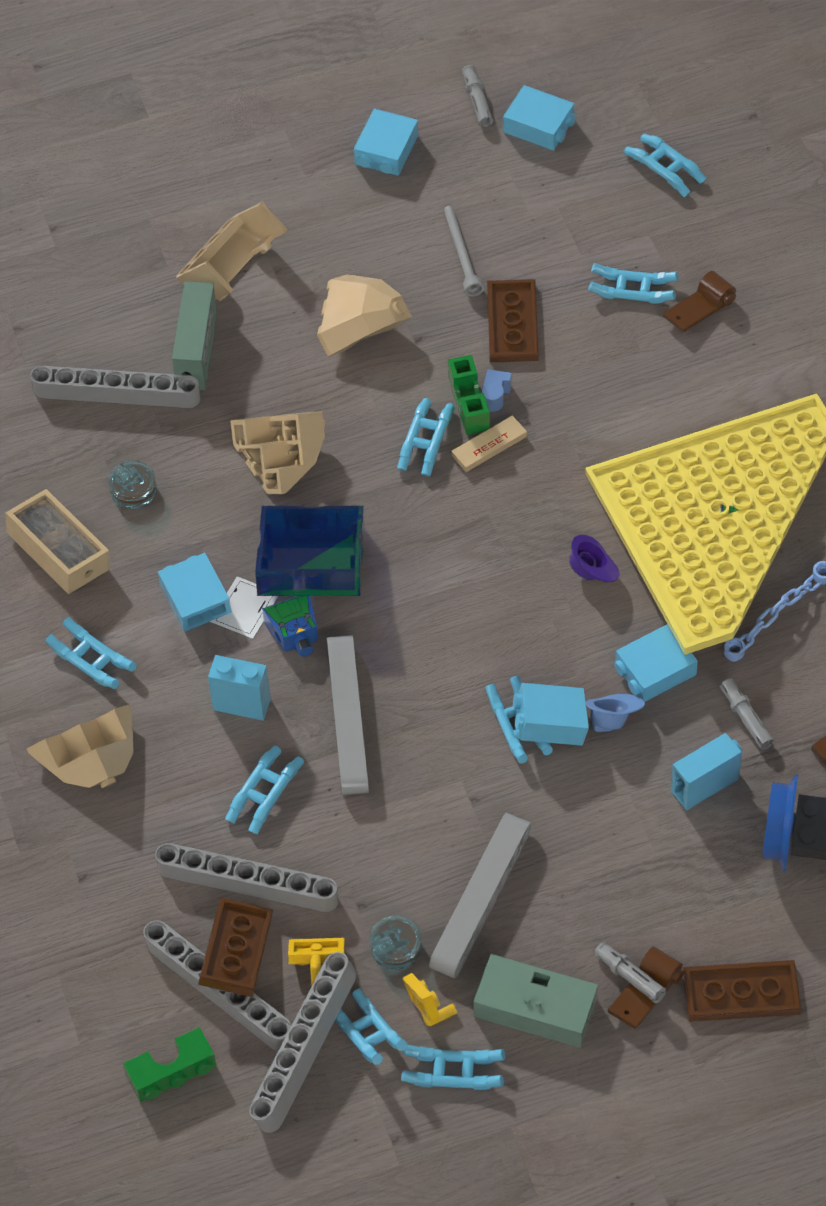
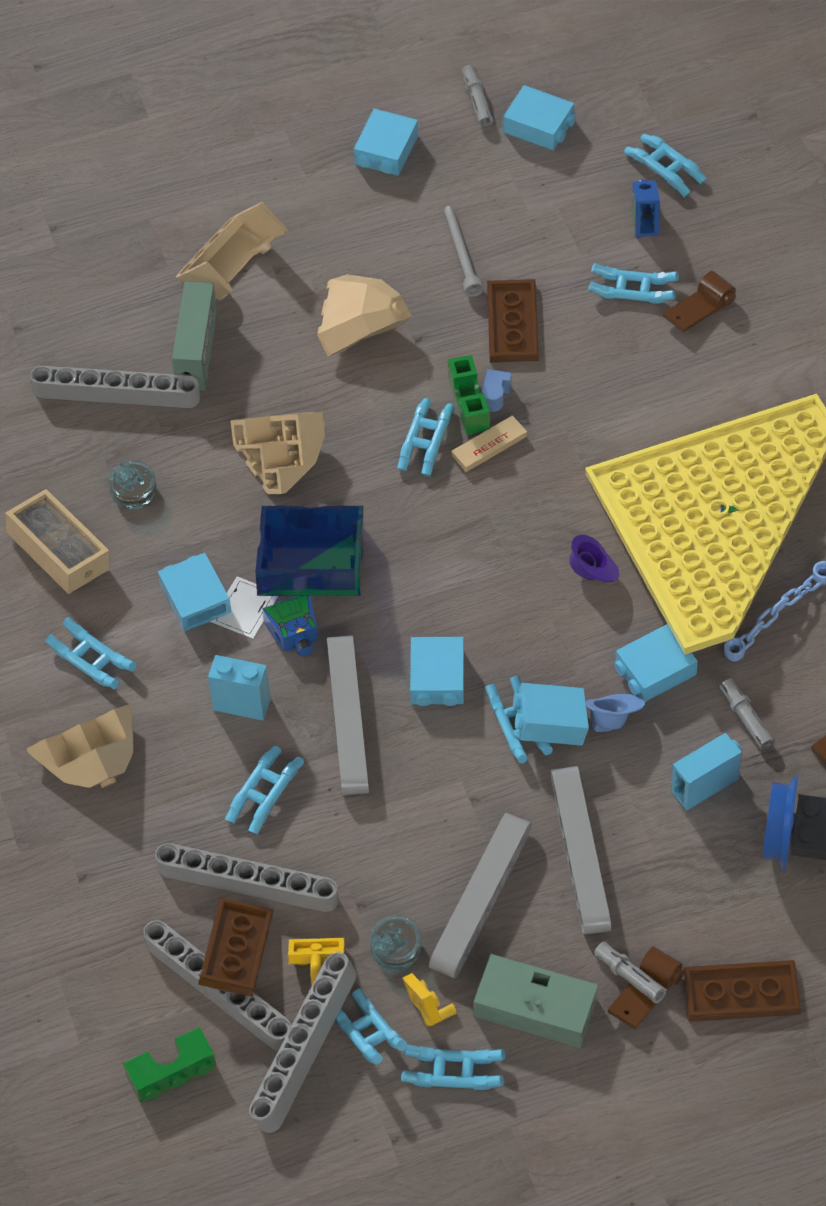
none -> medium azure brick [410,637,464,706]
none -> light grey beam [550,766,611,935]
none -> blue torso [632,179,660,237]

